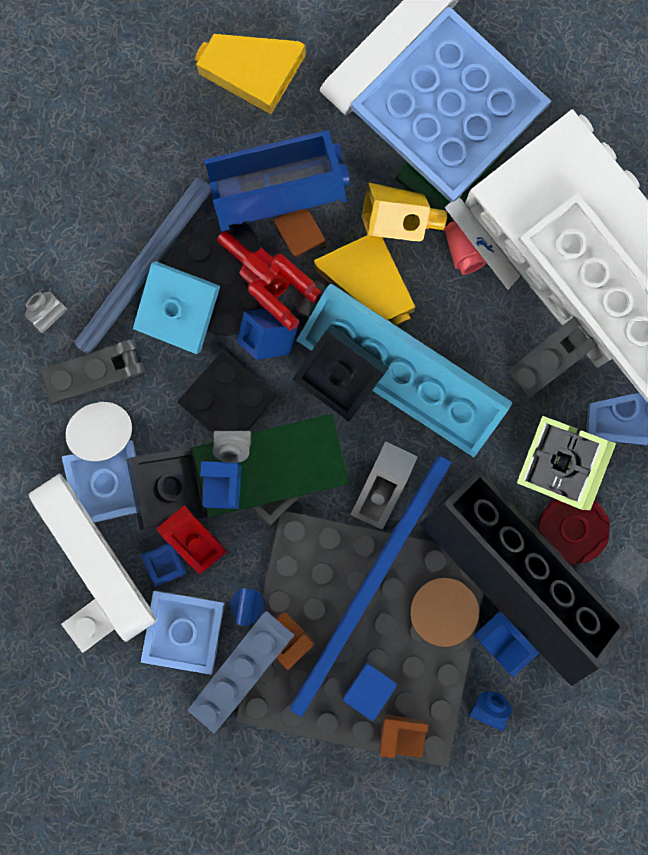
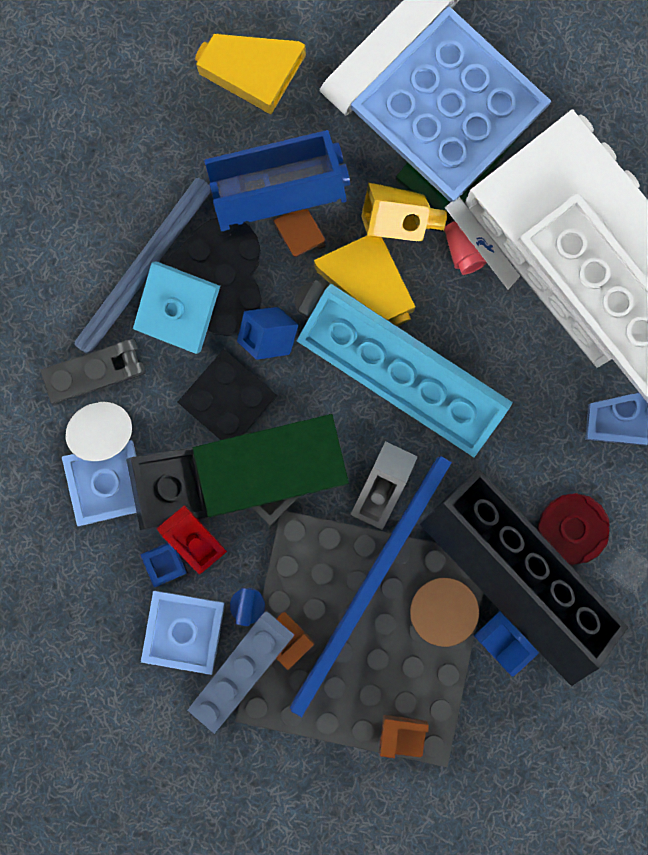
light grey plate [25,292,68,334] -> none
white beam [29,473,157,642] -> none
white plate [61,599,114,653] -> none
blue panel [200,461,242,509] -> none
light grey plate [213,431,251,463] -> none
red plant [217,231,323,331] -> none
black plate [293,324,389,422] -> none
blue panel [342,661,397,721] -> none
blue plate [469,691,512,731] -> none
dark grey plate [507,316,598,398] -> none
piece [517,416,616,511] -> none

